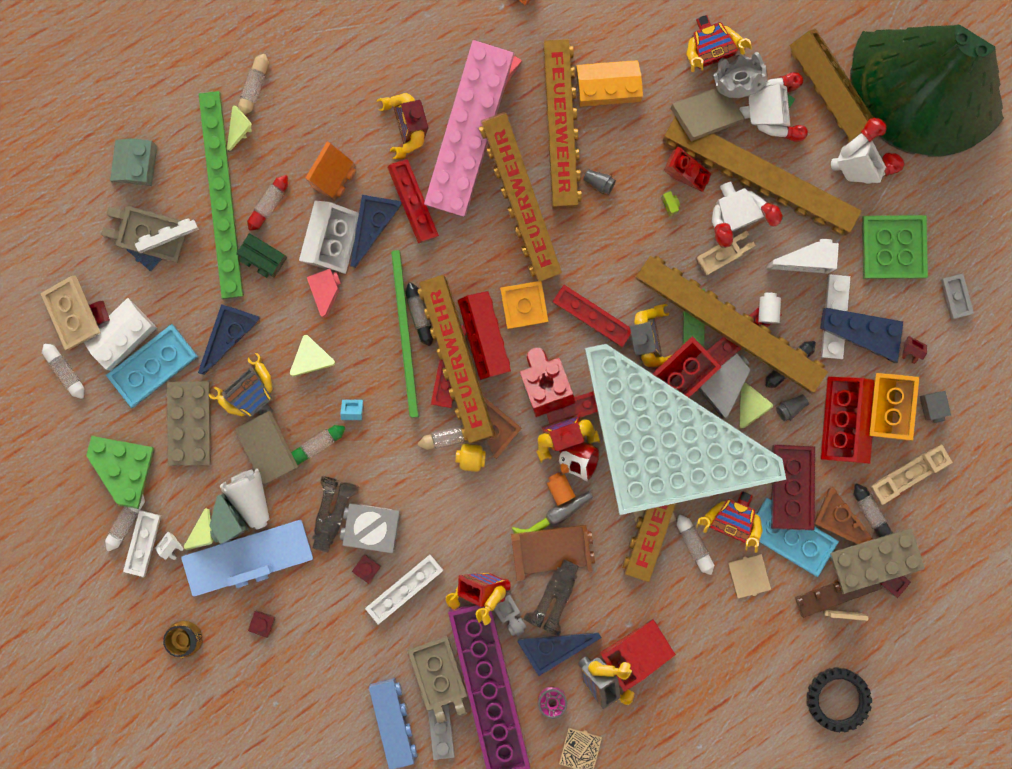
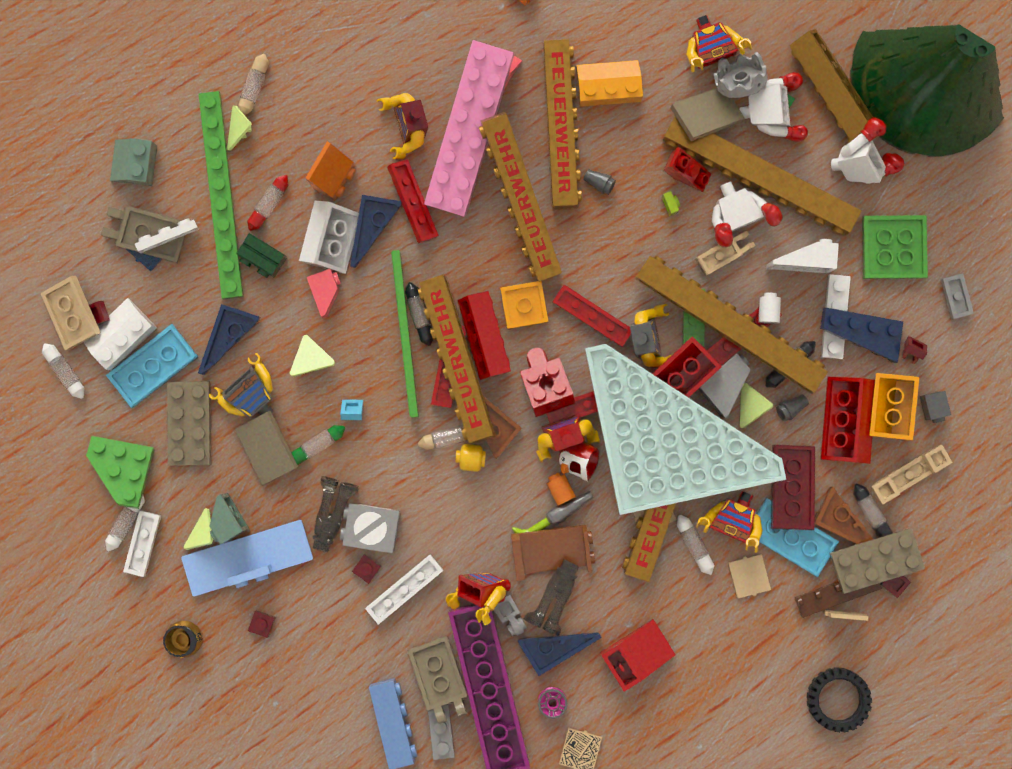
white tile [155,532,183,560] -> none
white cone [220,469,270,530] -> none
torso [578,656,634,709] -> none

